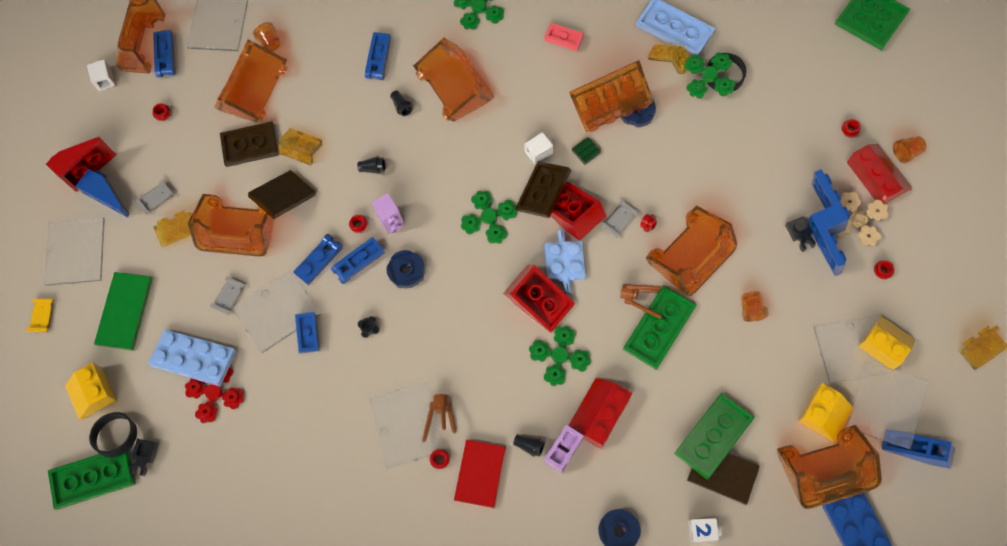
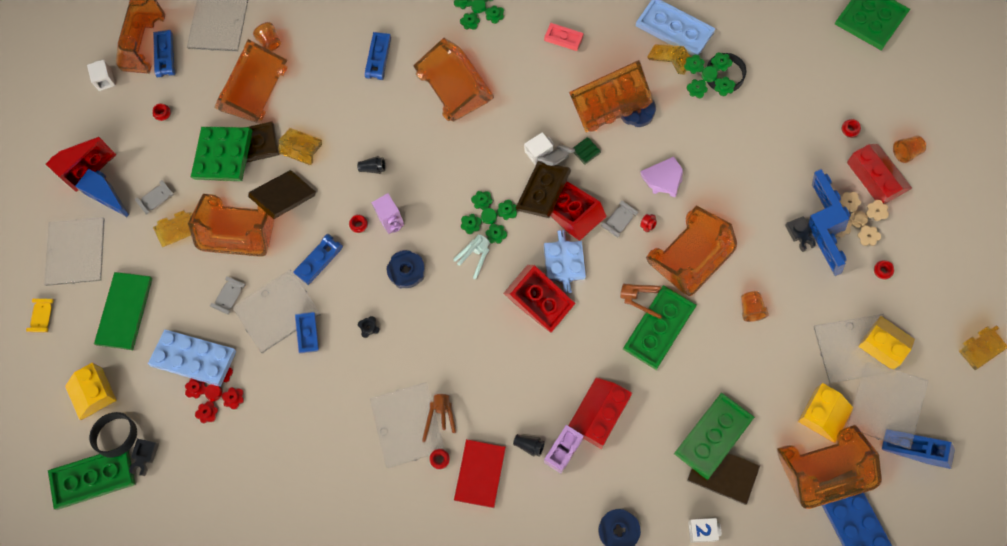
blue plate [331,237,385,284] -> none
black cone [390,90,413,116] -> none
green plant [529,326,591,386] -> none
none -> green plate [190,127,253,181]
none -> light aqua plant [453,234,490,279]
none -> light grey piece [538,144,575,166]
none -> lavender slope [641,157,683,197]

